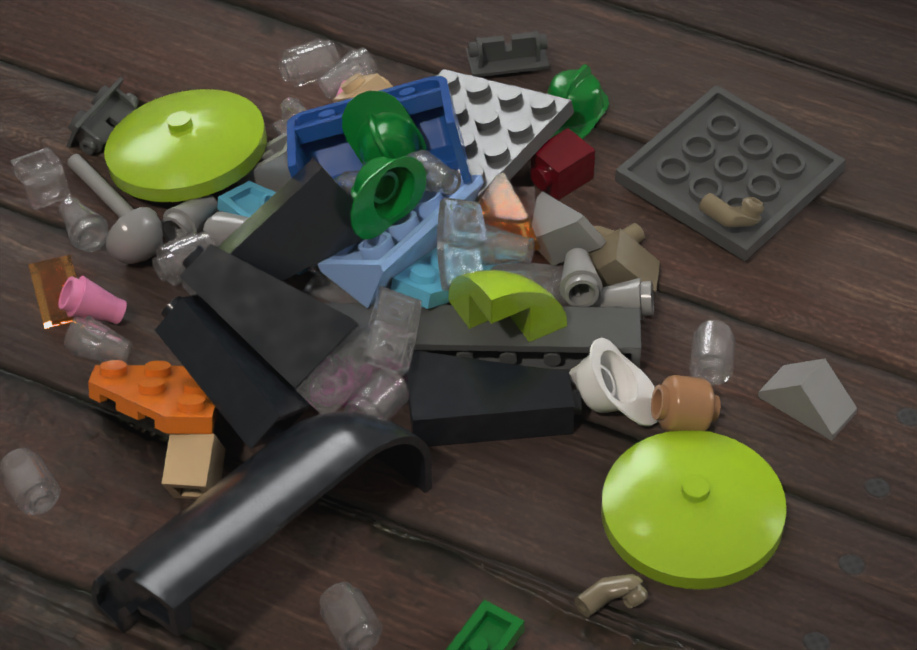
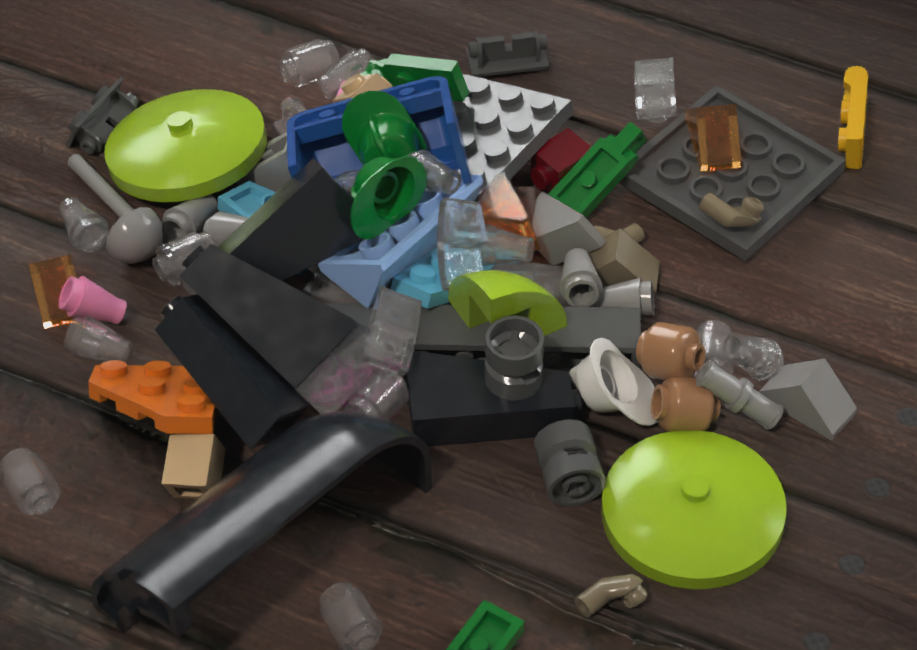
clear bracket [10,147,71,210] -> none
green piece [546,64,609,139] -> none
none -> green hinge [361,53,470,102]
none -> dark grey wheel [485,315,544,401]
none -> dark grey wheel [534,419,606,506]
none -> green hinge [548,121,647,218]
none -> clear slope [634,57,677,122]
none -> medium nougat head [636,322,706,380]
none -> clear orange slope [684,104,741,172]
none -> light grey pin [695,361,784,430]
none -> clear cone [722,333,784,380]
none -> yellow hinge [838,66,868,169]

